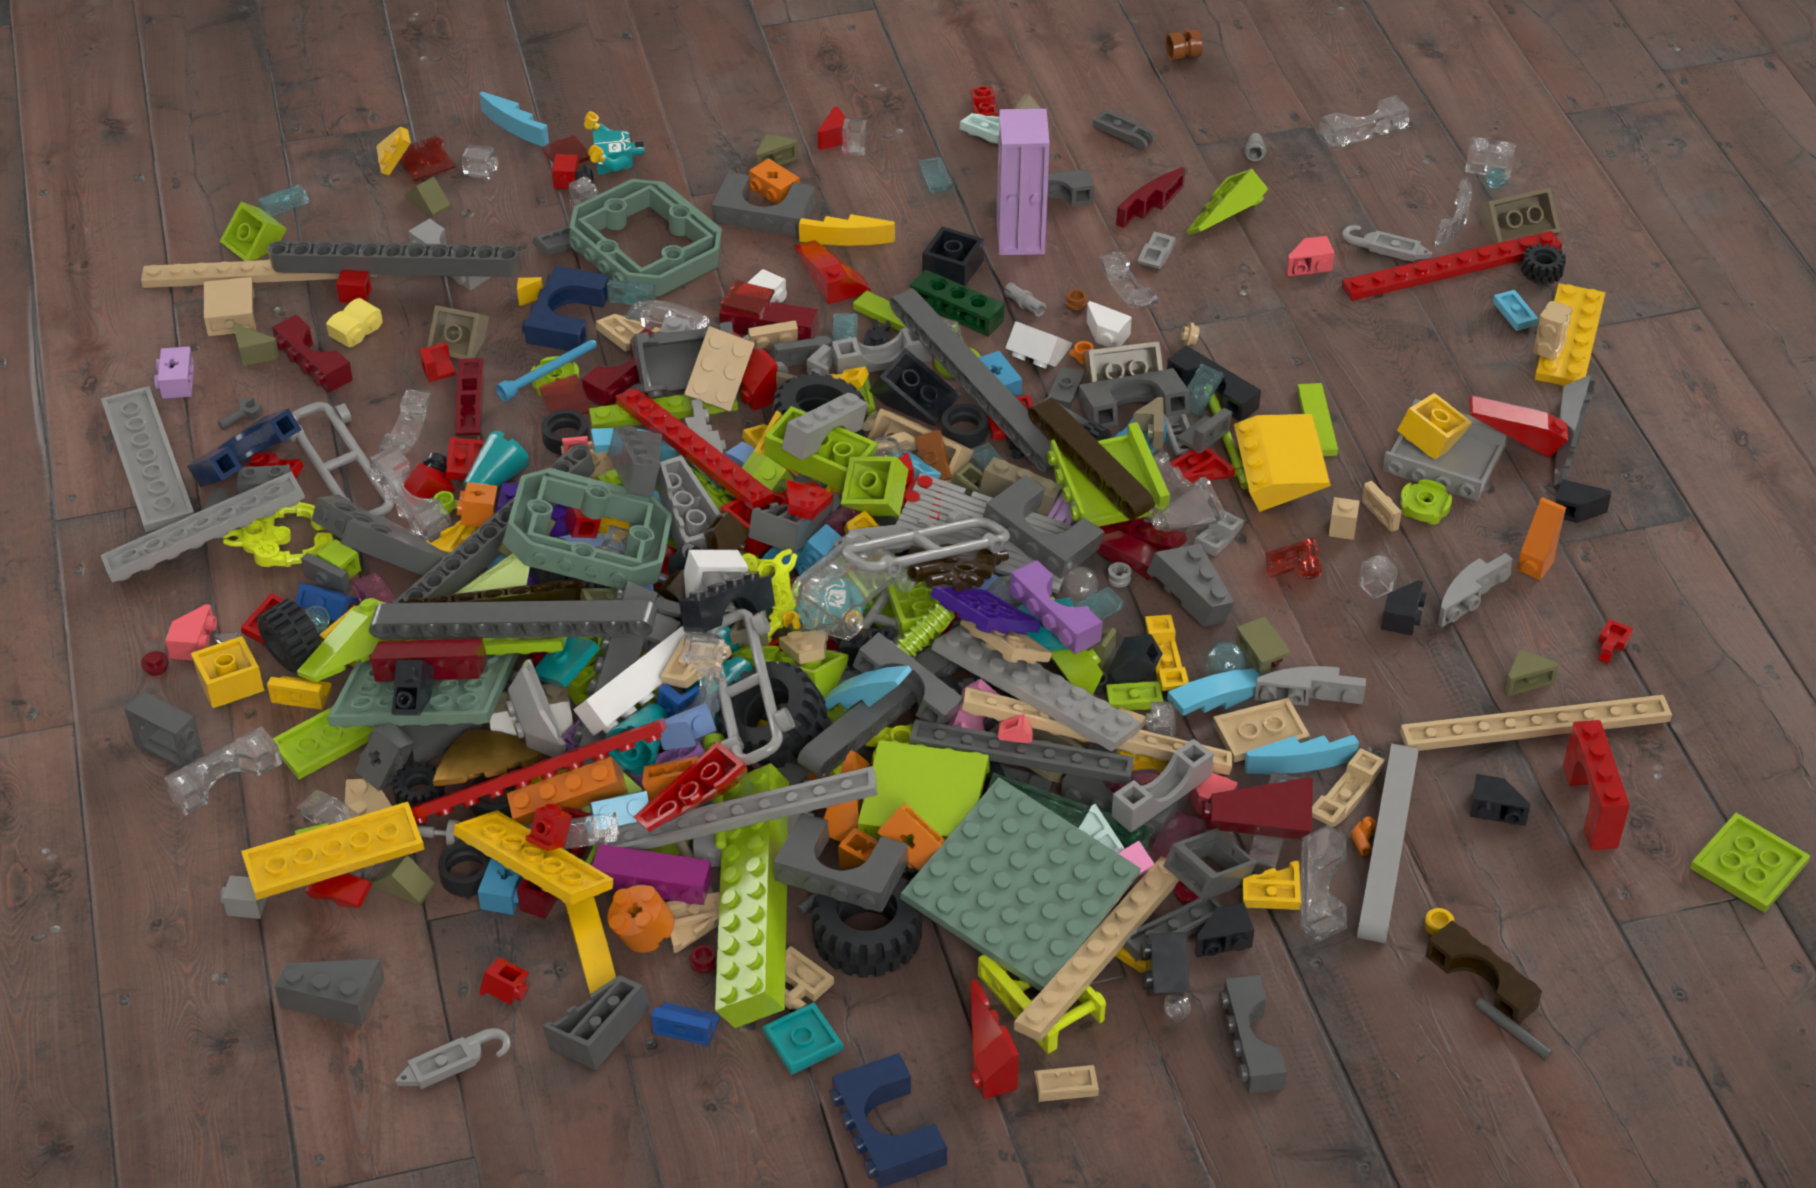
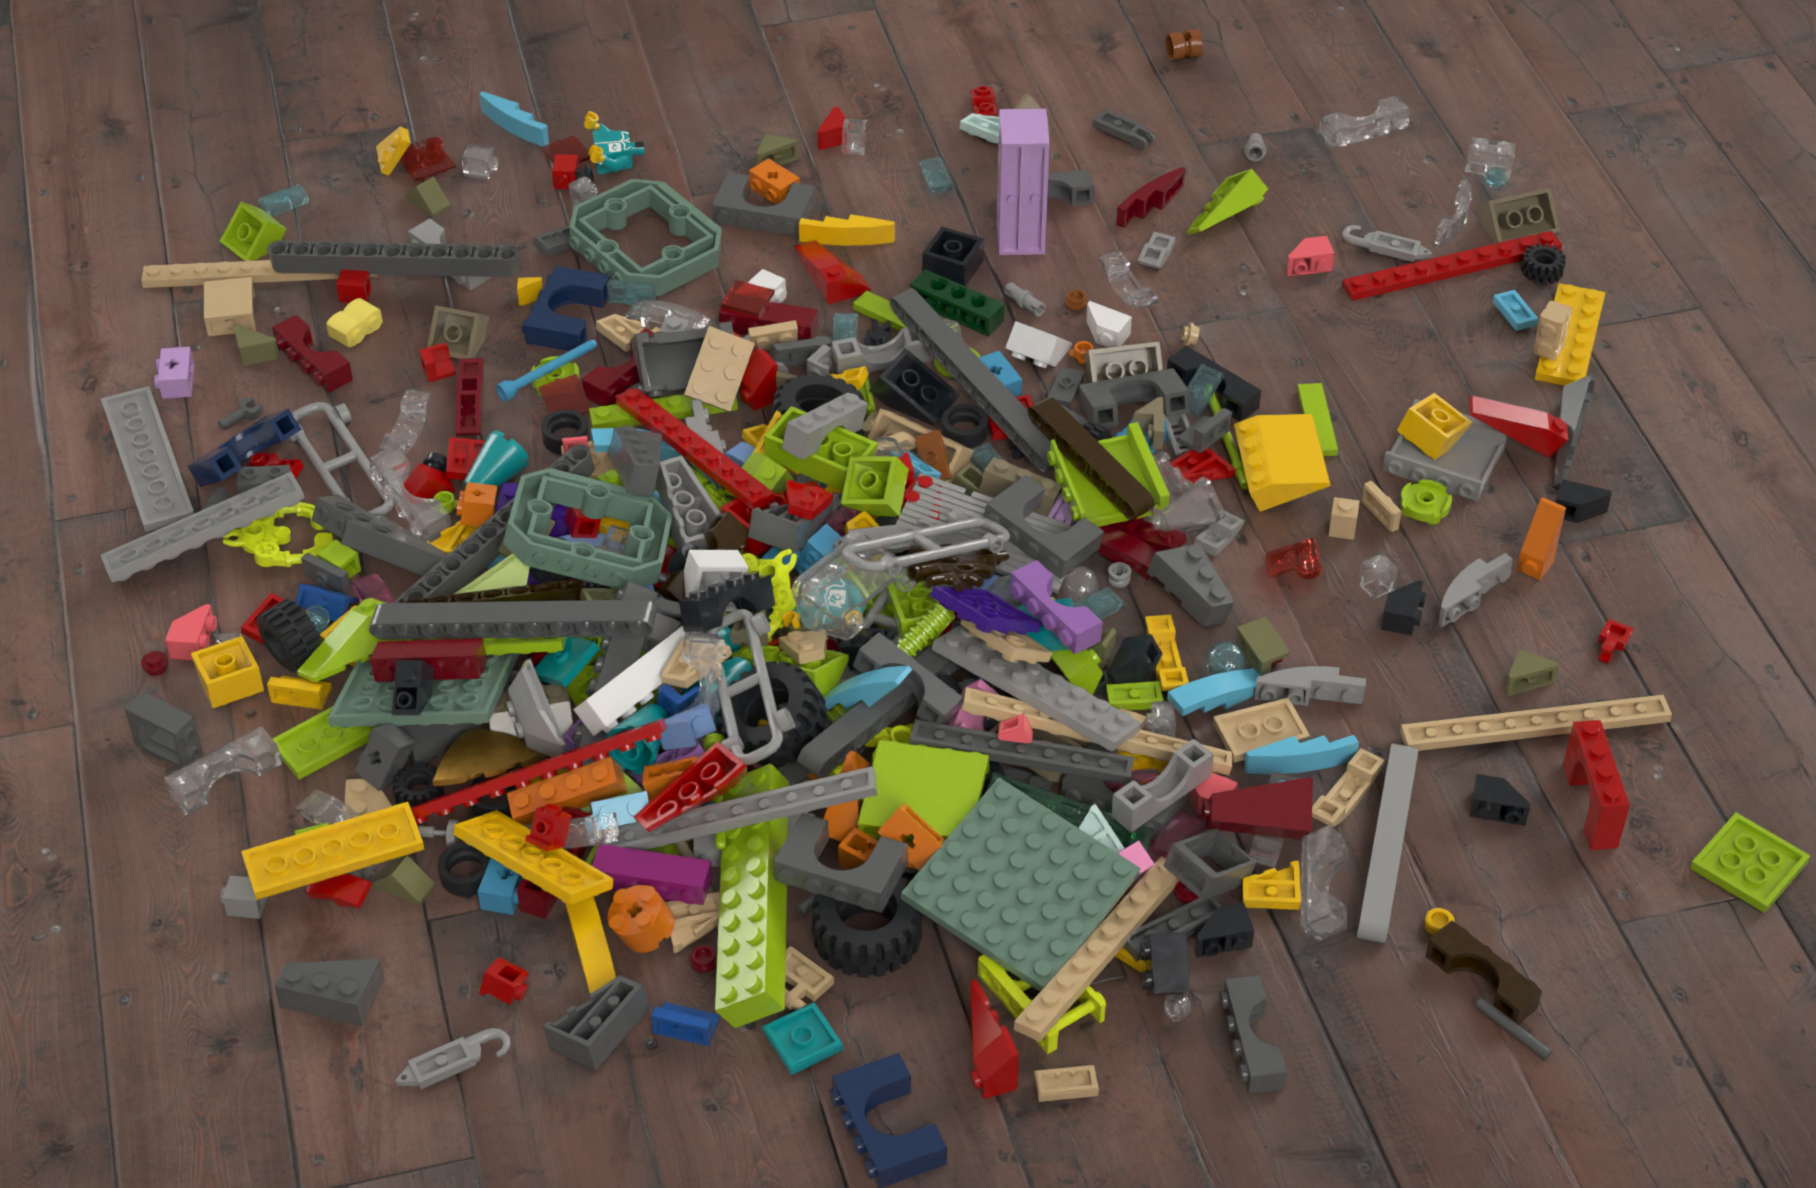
orange arm [1351,817,1377,856] -> none

